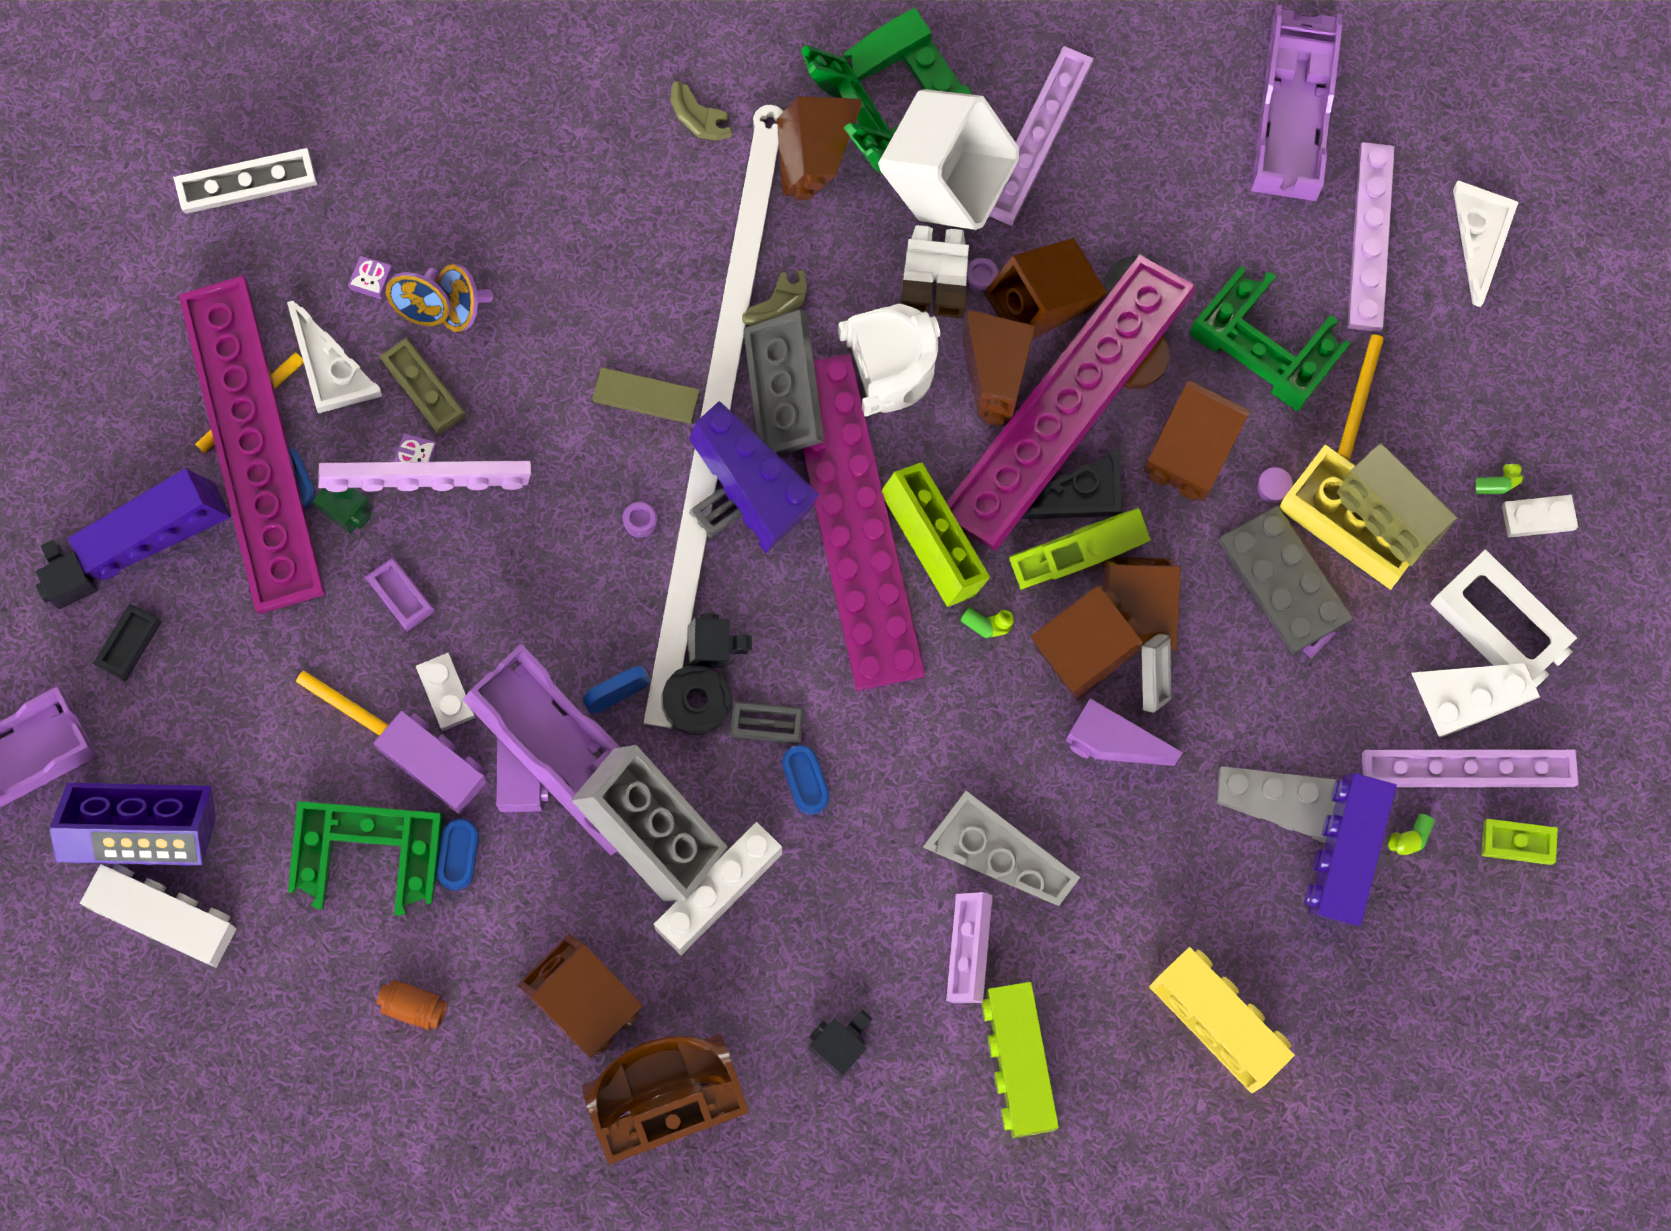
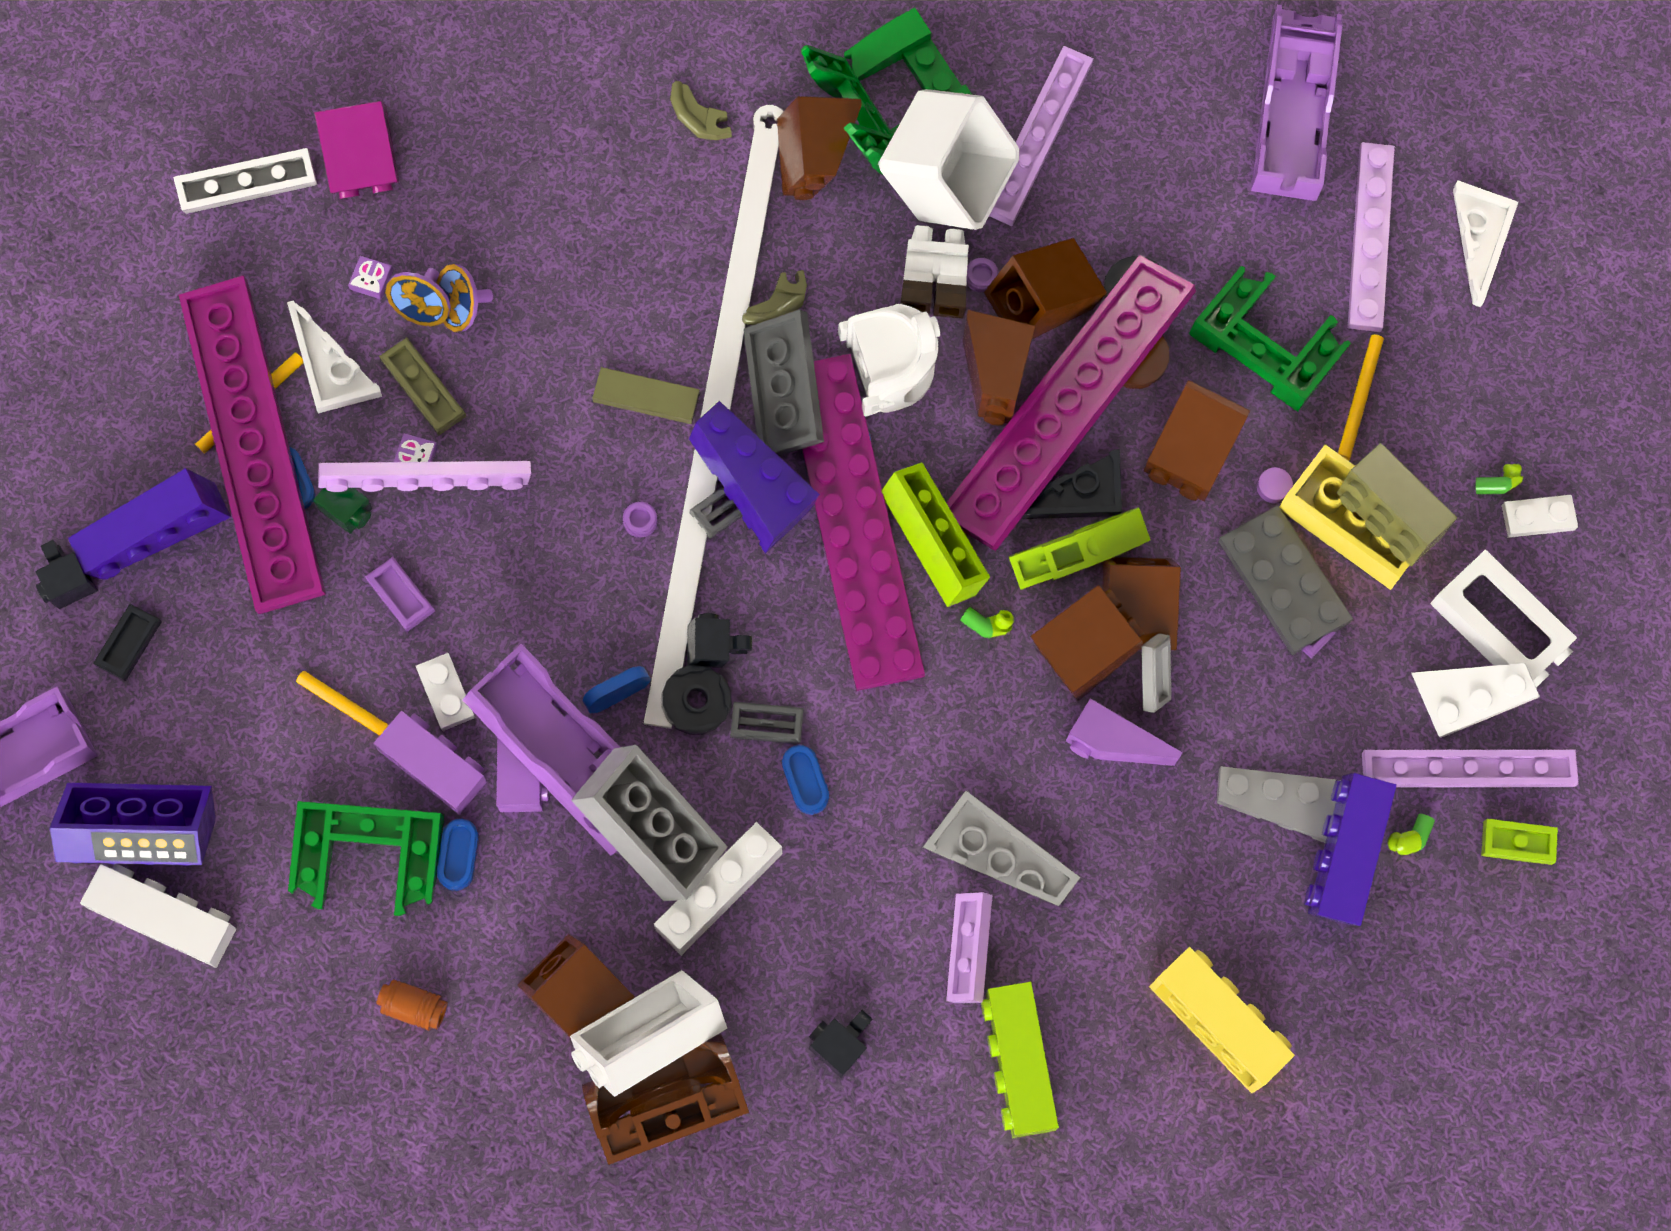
none -> magenta slope [314,101,399,199]
none -> white piece [570,970,727,1097]

